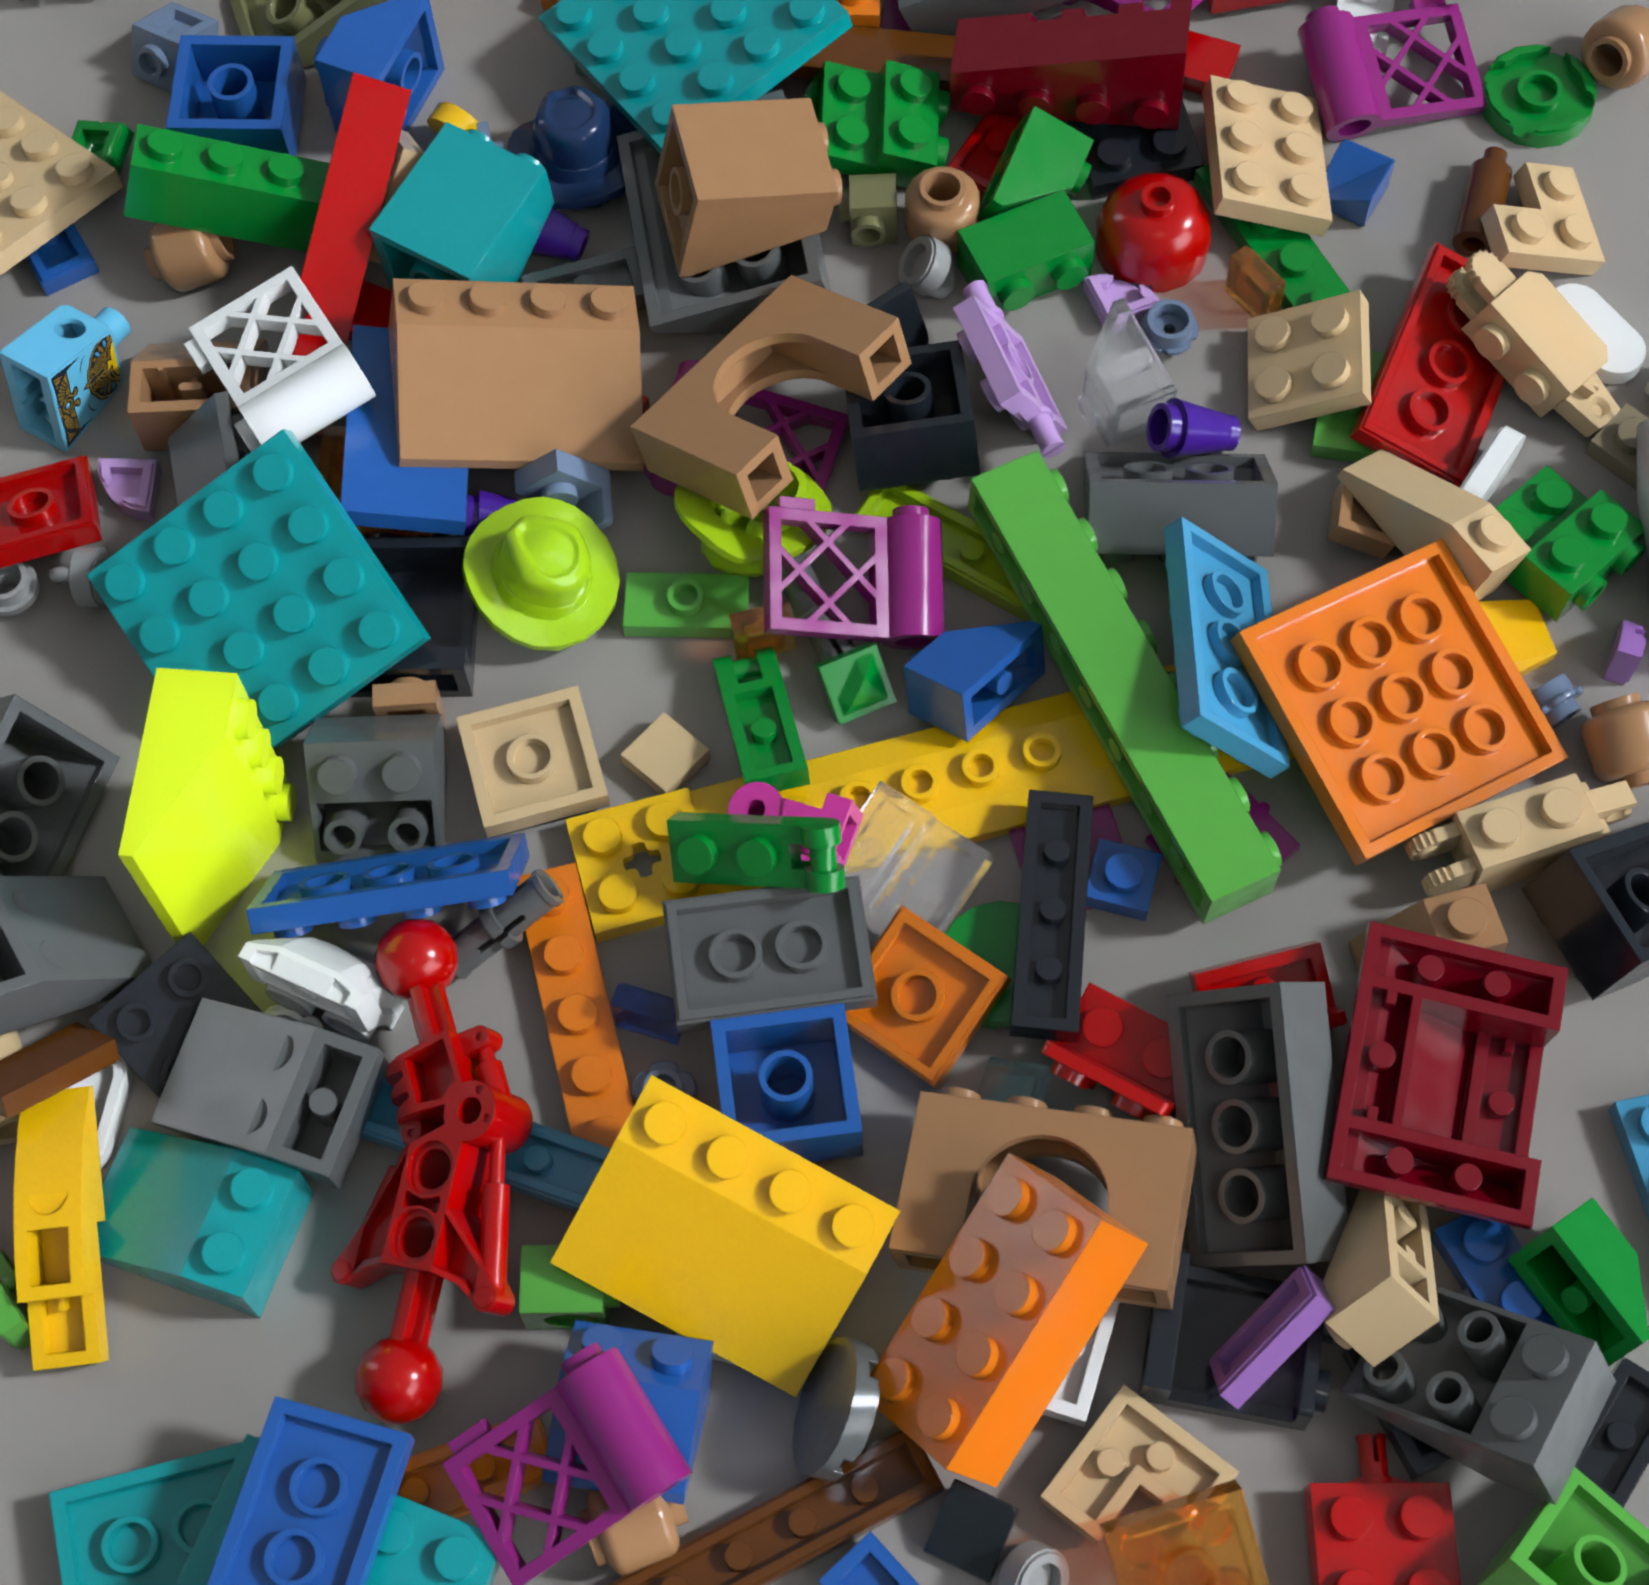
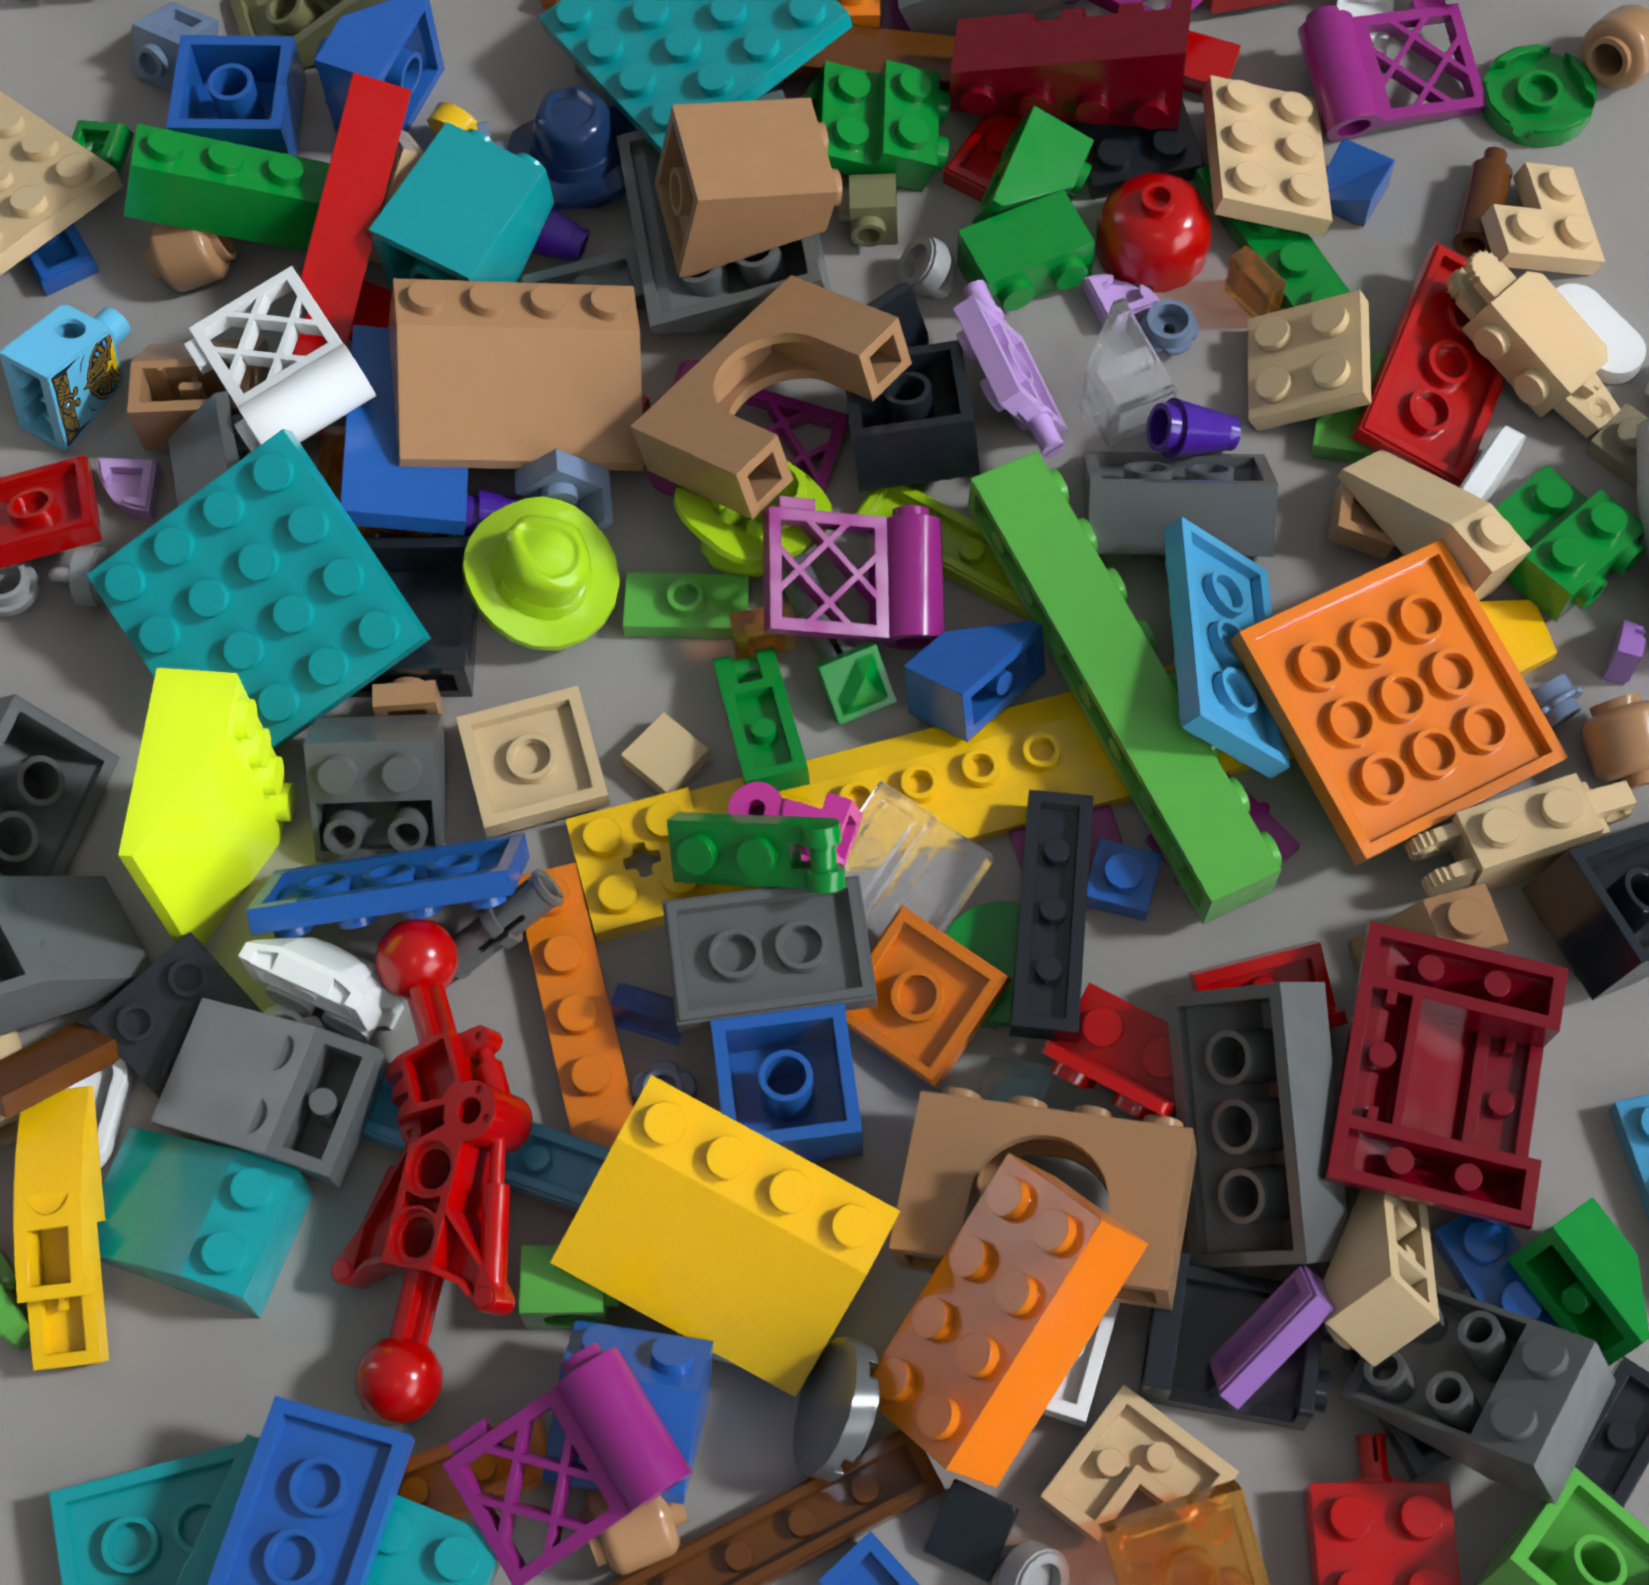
medium nougat head [905,166,980,253] -> none

